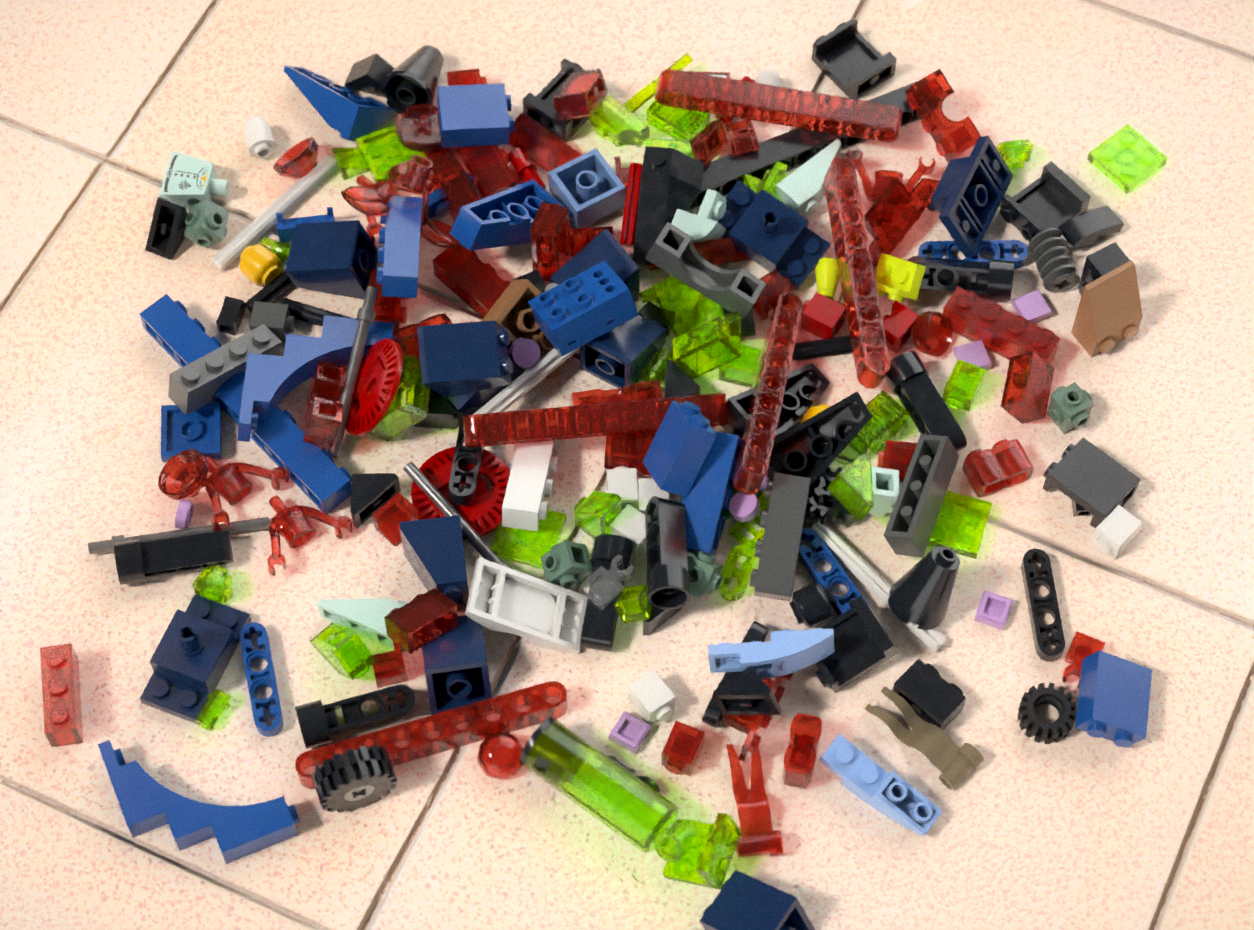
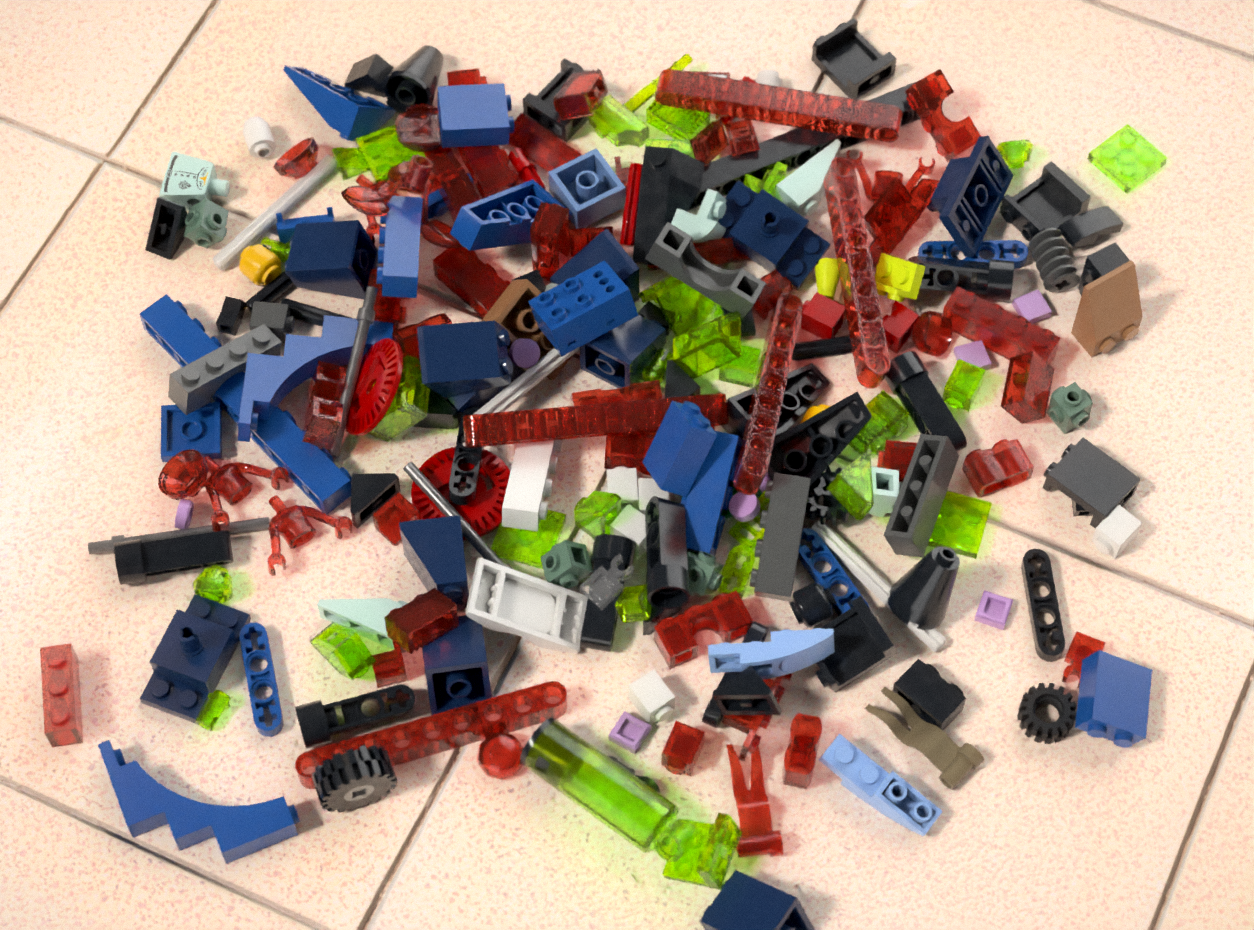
none -> clear red arch [654,590,753,669]

